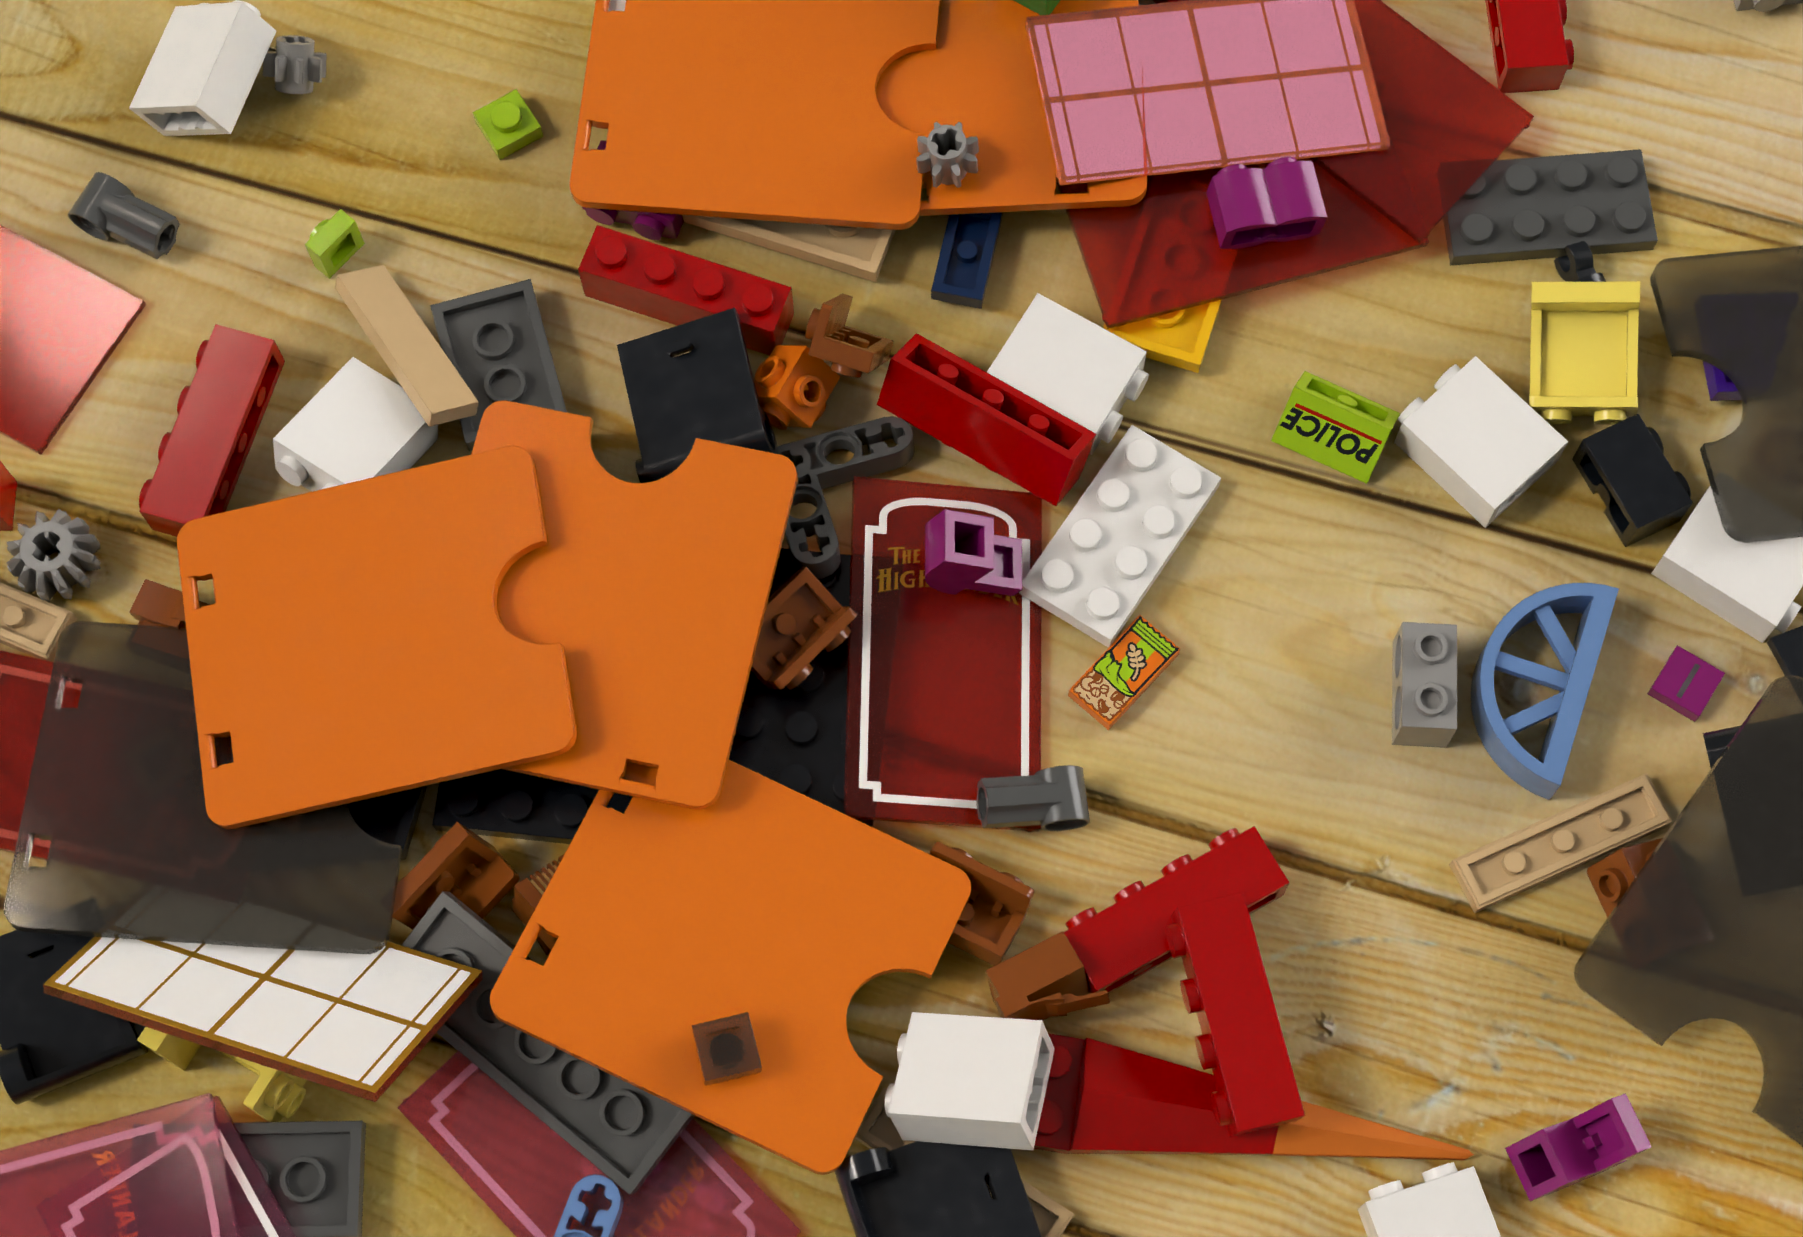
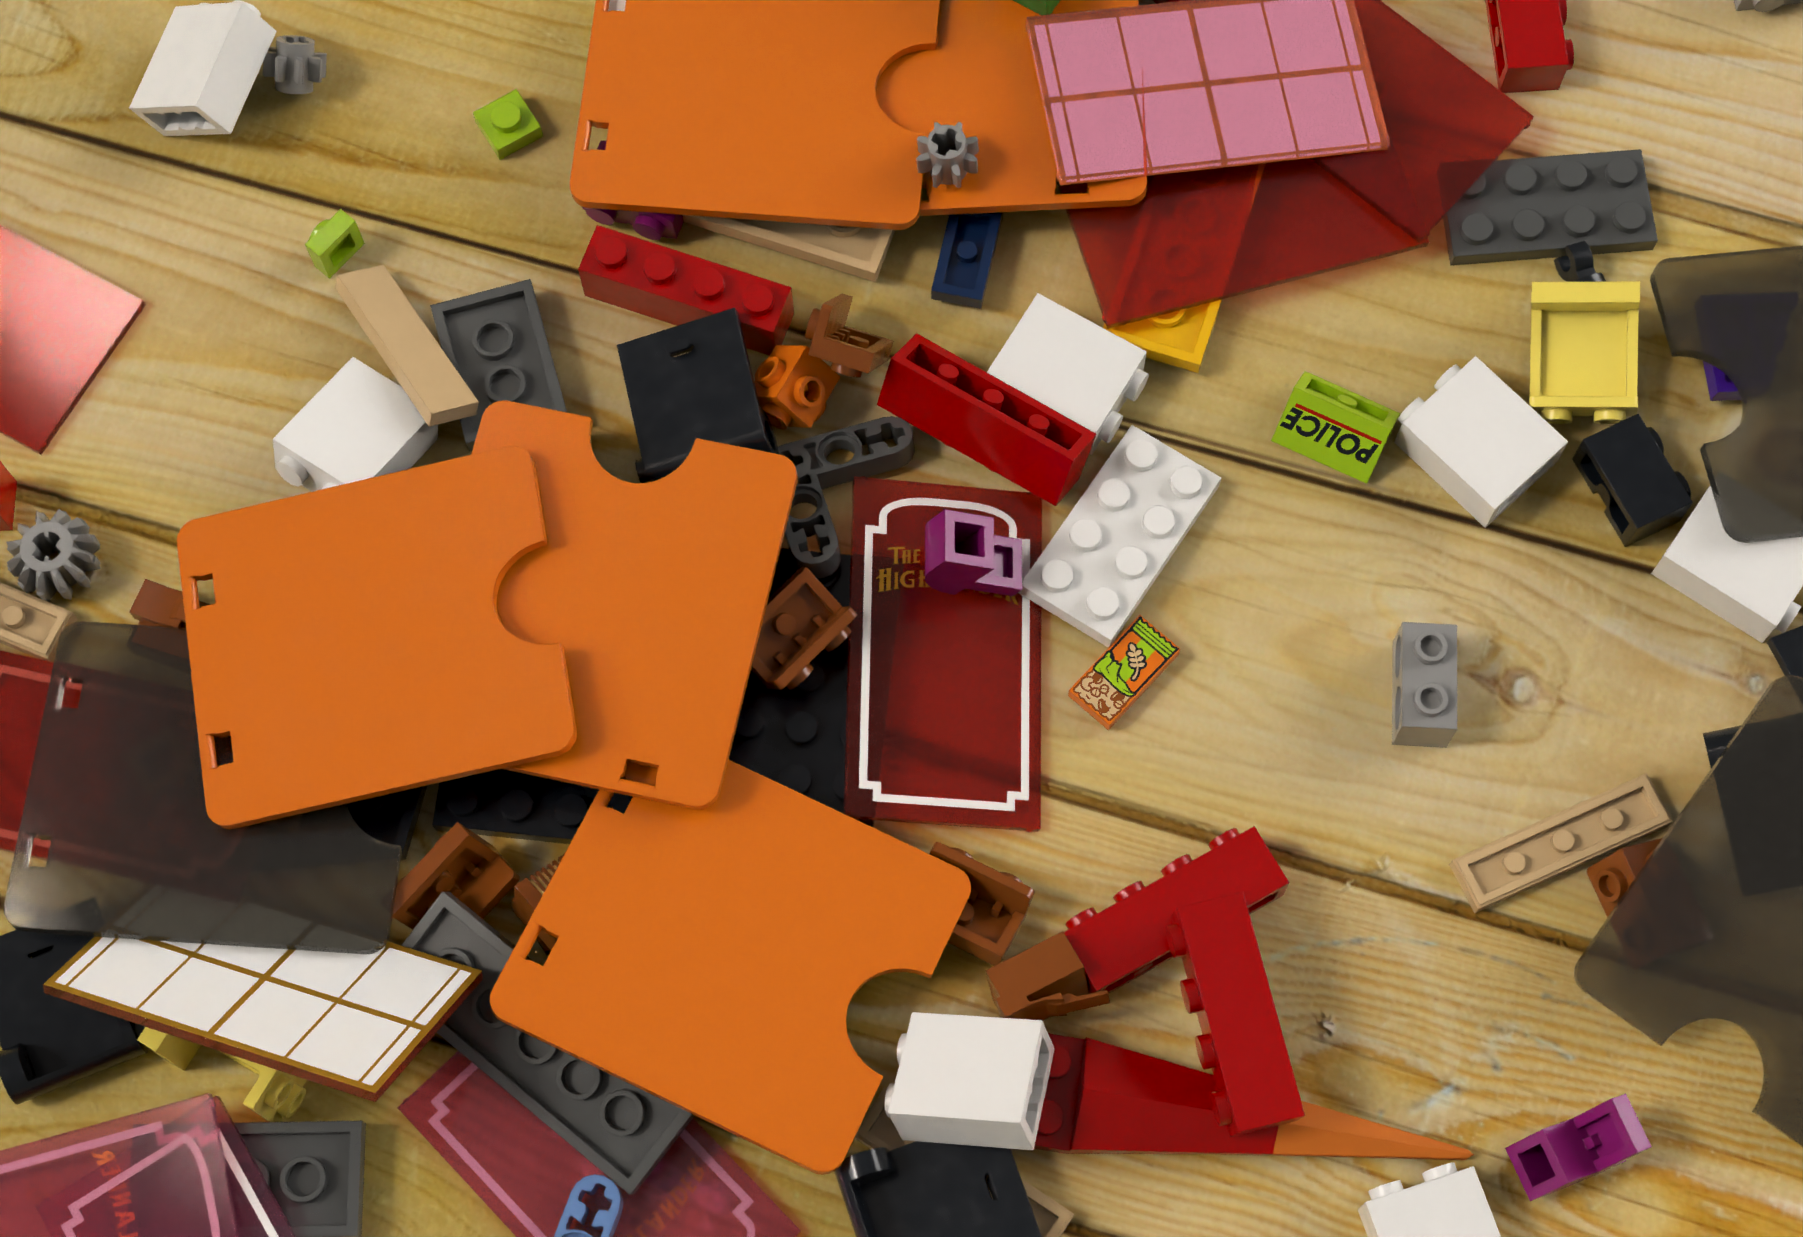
dark grey piece [68,172,180,259] -> none
red brick [139,324,285,537] -> none
clear smoke plate [692,1012,762,1086] -> none
dark grey piece [976,765,1090,831] -> none
magenta brick [1206,157,1328,249] -> none
medium blue window [1471,583,1619,800] -> none
magenta tile [1647,645,1725,722] -> none

